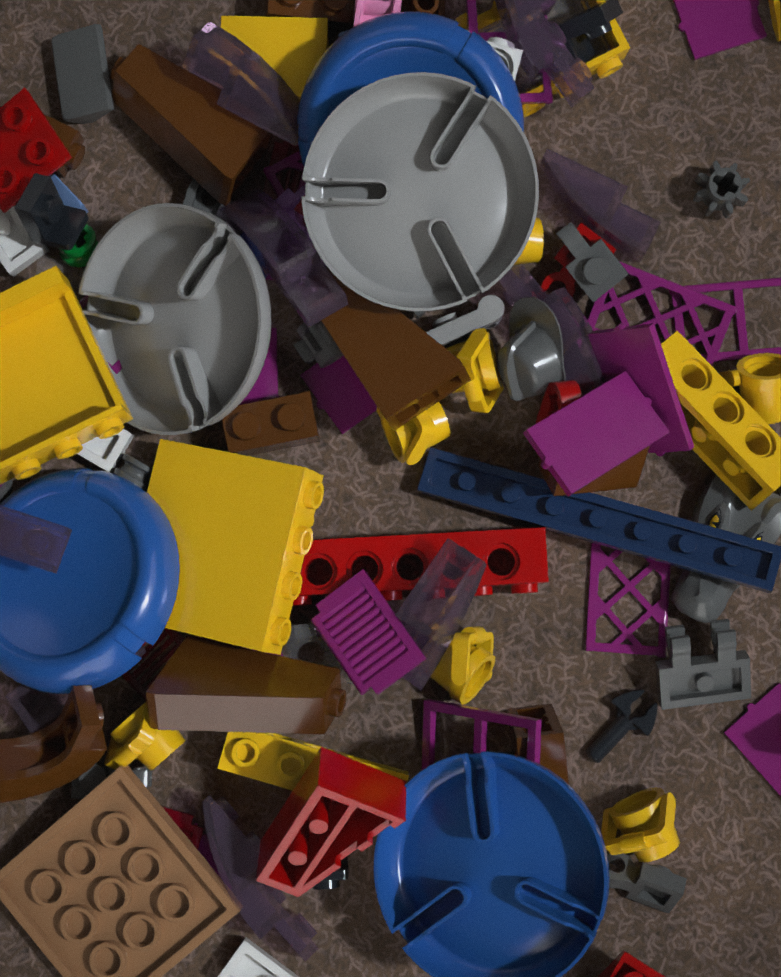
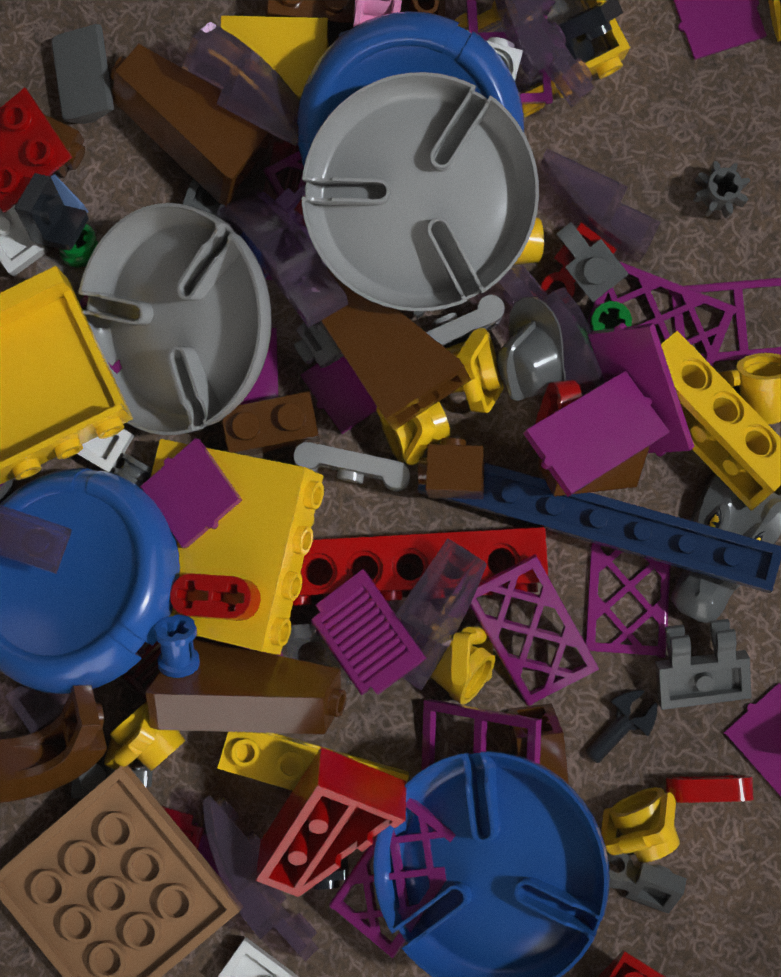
none -> magenta piece [141,438,242,548]
none -> blue bush [154,615,200,678]
none -> red beam [170,573,261,621]
none -> light grey plate [294,442,410,492]
none -> magenta window [329,798,456,958]
none -> reddish brown brick [418,438,485,499]
none -> magenta window [463,554,599,706]
none -> green bush [590,301,632,331]
none -> red beam [666,775,754,803]

